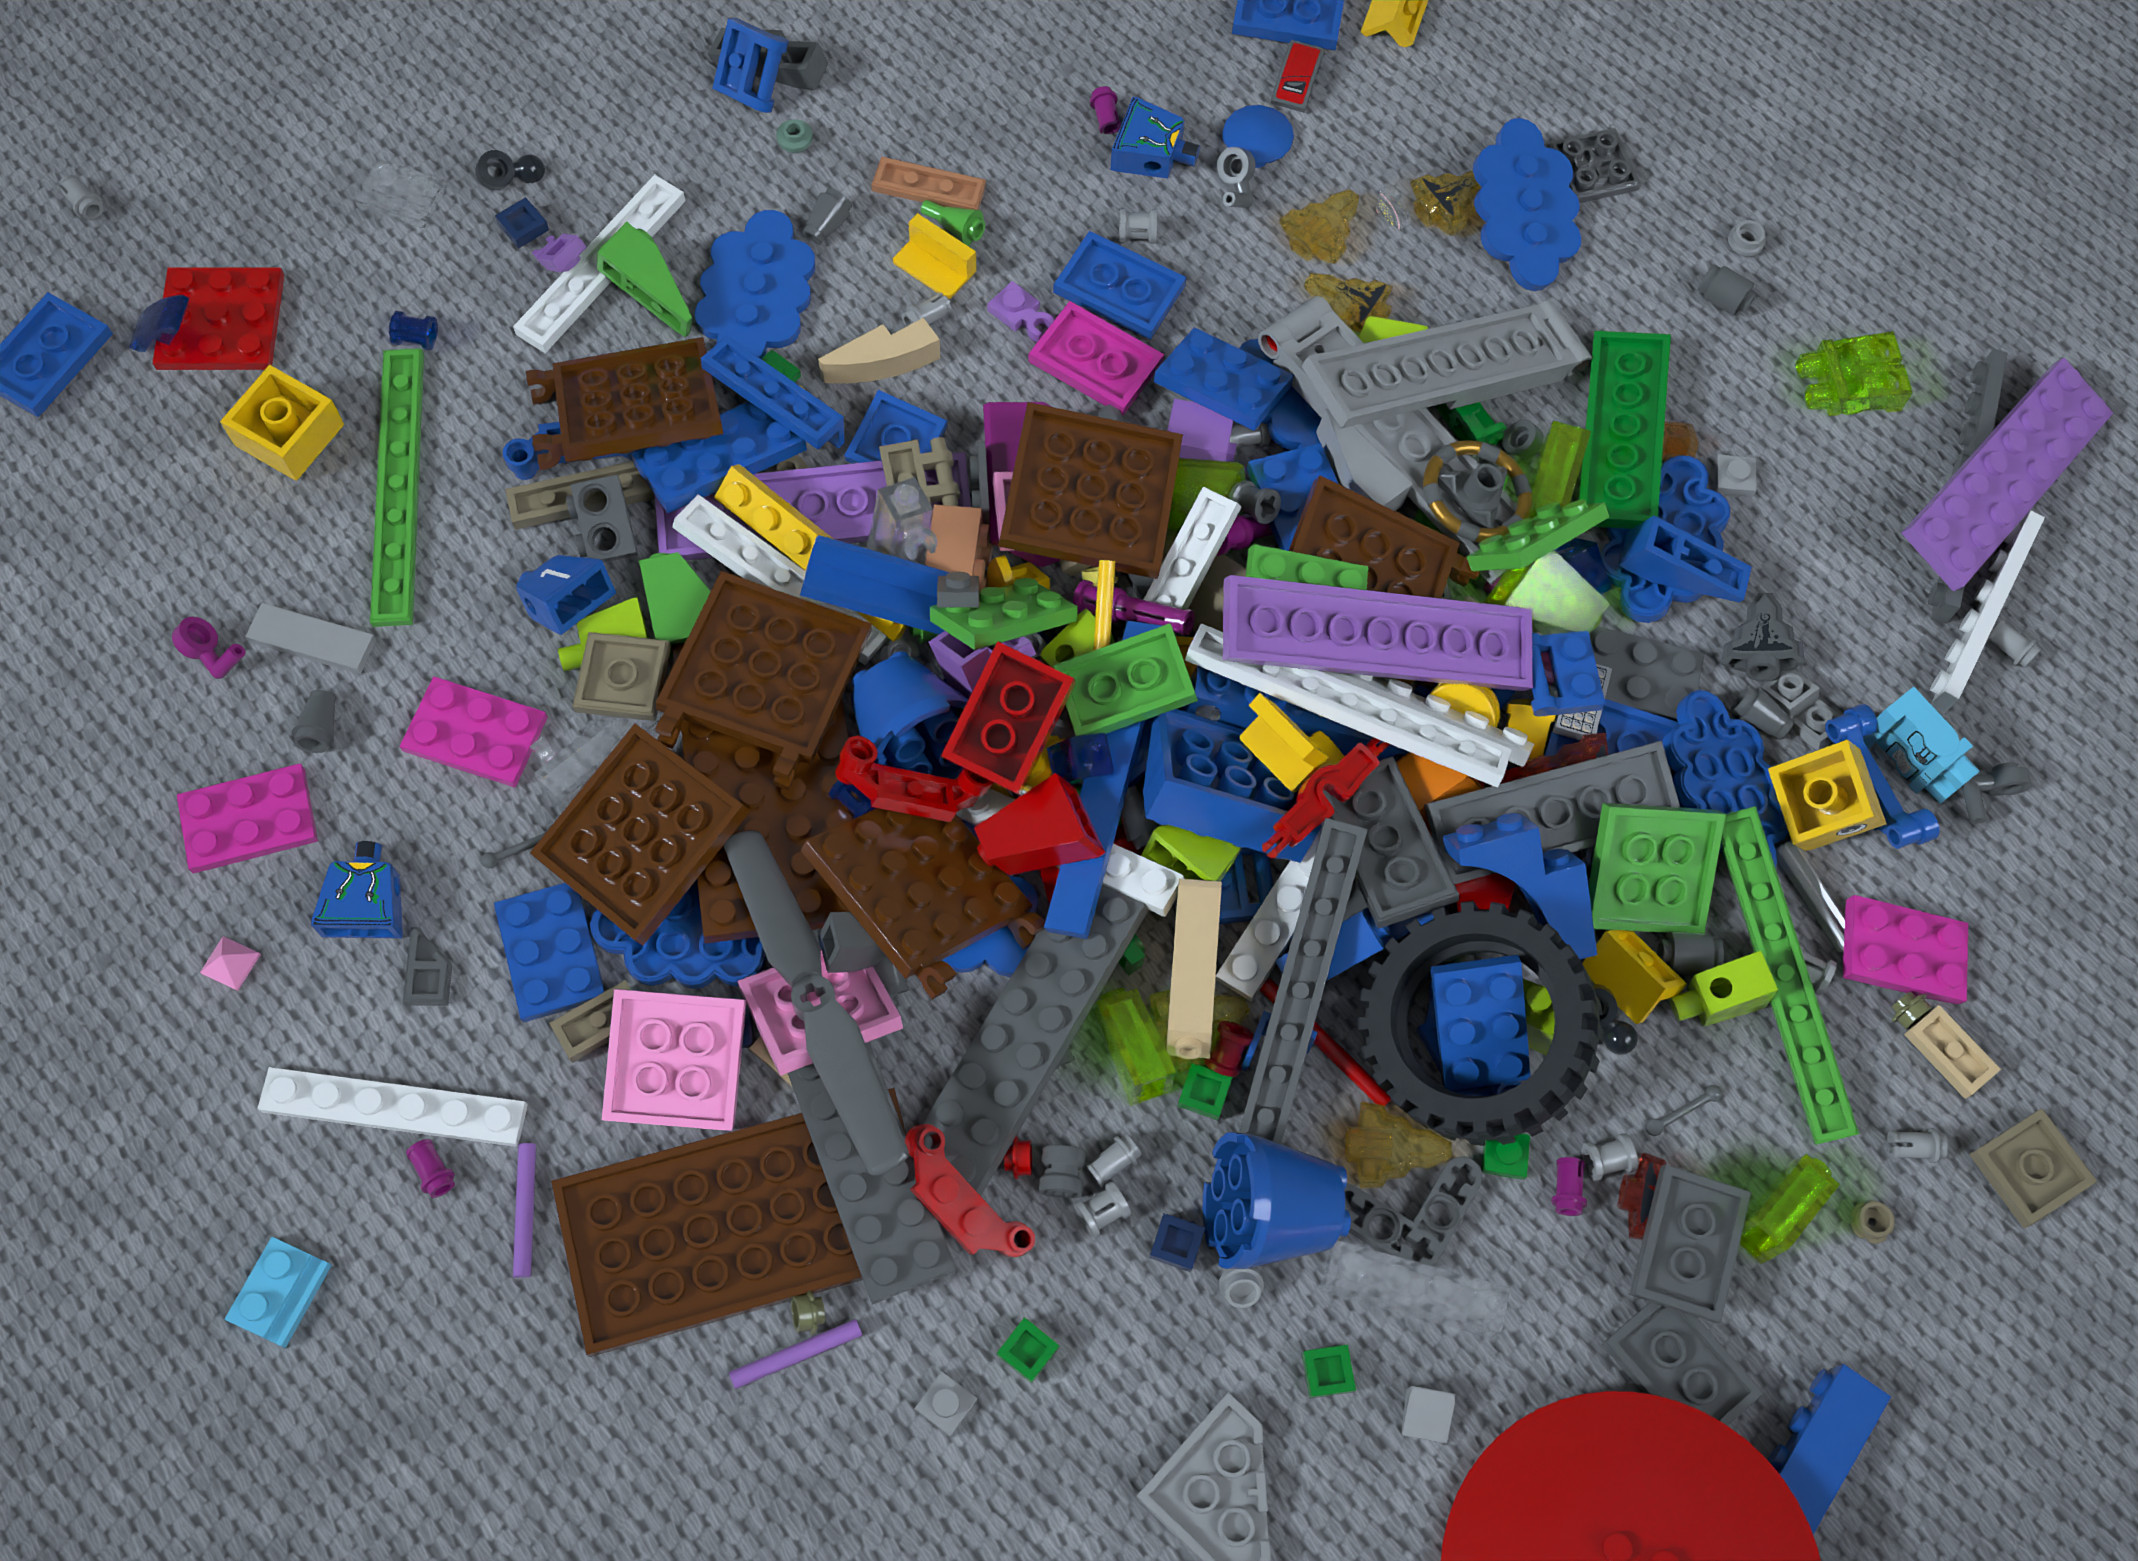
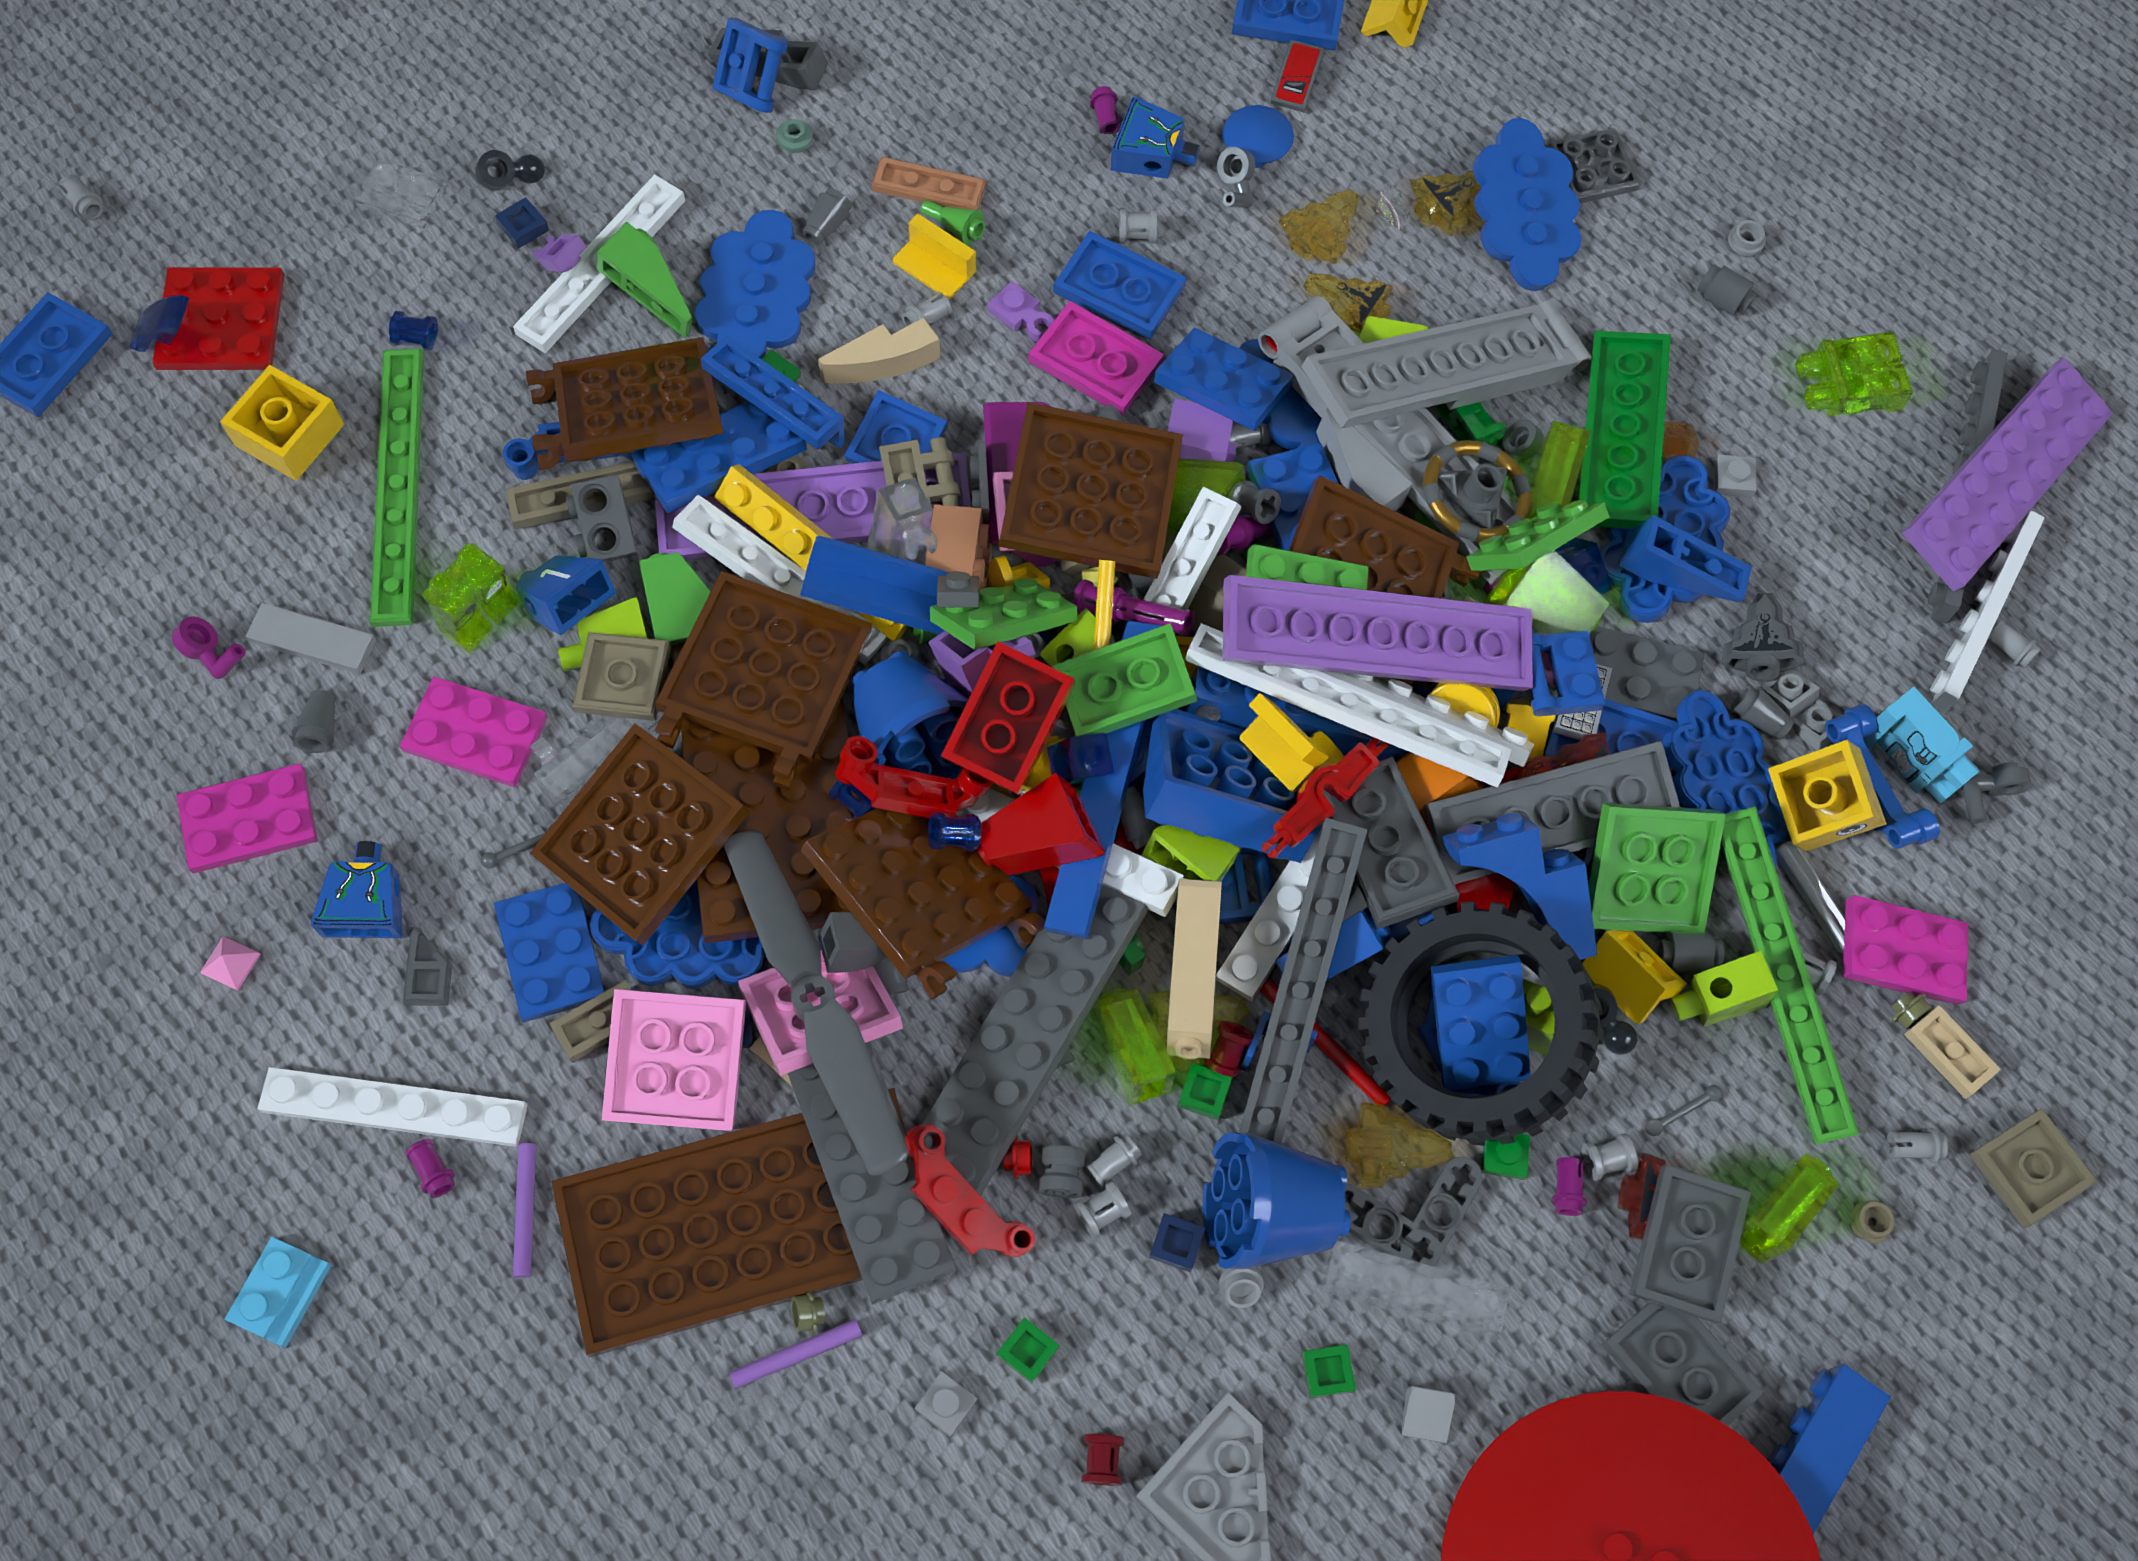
none -> clear neon green hips [422,543,522,654]
none -> clear blue bush [928,812,982,851]
none -> dark red bush [1081,1434,1124,1486]

